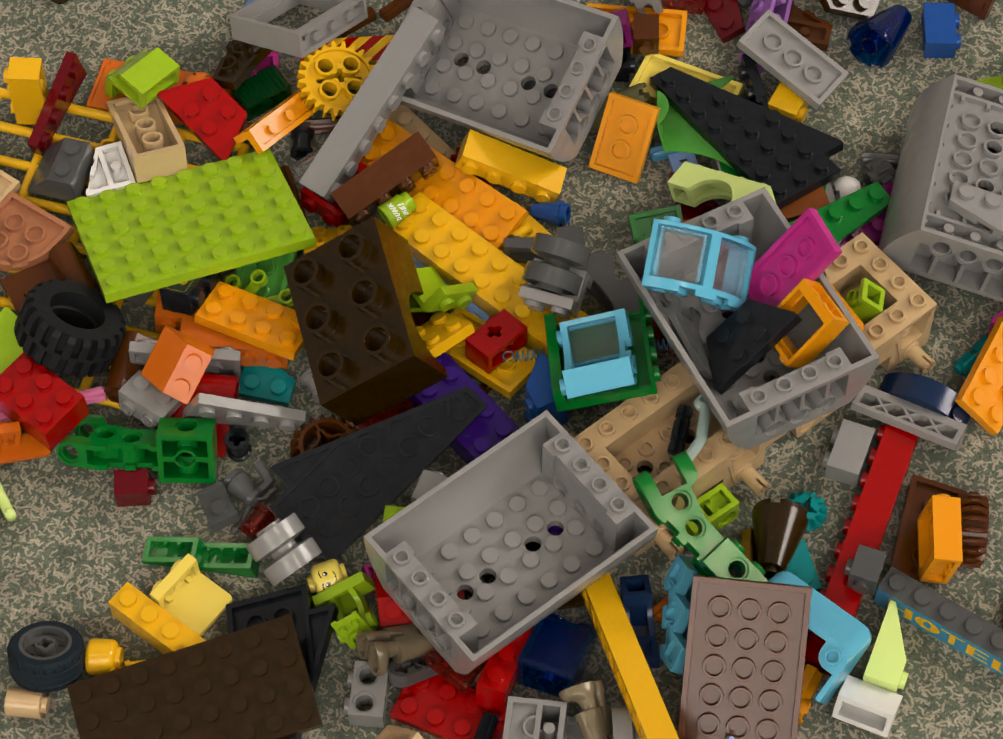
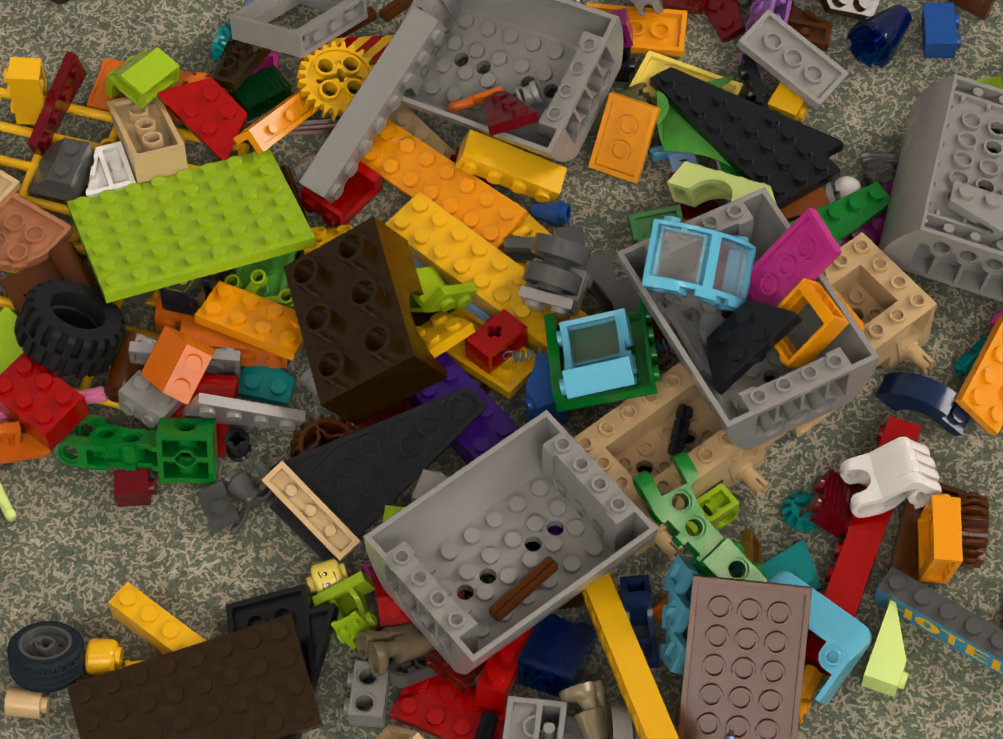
green slope [141,536,261,578] -> none
light yellow bracket [150,553,233,636] -> none
clear red bush [239,504,275,541] -> none
light grey wheel [245,512,322,587] -> none
black bush [290,126,314,160] -> none
reddish brown brick [331,131,439,227] -> none
lime piece [377,191,417,229] -> none
reddish brown brick [633,14,659,55] -> none
light aqua piece [686,394,711,461] -> none
dark brown cone [752,498,809,580] -> none
light grey brick [822,419,875,487] -> none
white brick [831,675,903,738] -> none
dark grey brick [844,544,887,595] -> none
lime brick [845,277,885,324] -> none
light grey fence [850,385,967,451] -> none
none -> teal gear [209,22,231,61]
none -> tan plate [262,461,361,562]
none -> orange piece [447,87,503,114]
none -> dark red wing [483,91,539,136]
none -> reddish brown axle [489,556,558,622]
none -> light grey wheel [515,80,544,107]
none -> dark red brick [808,469,857,538]
none -> white piece [839,437,942,518]

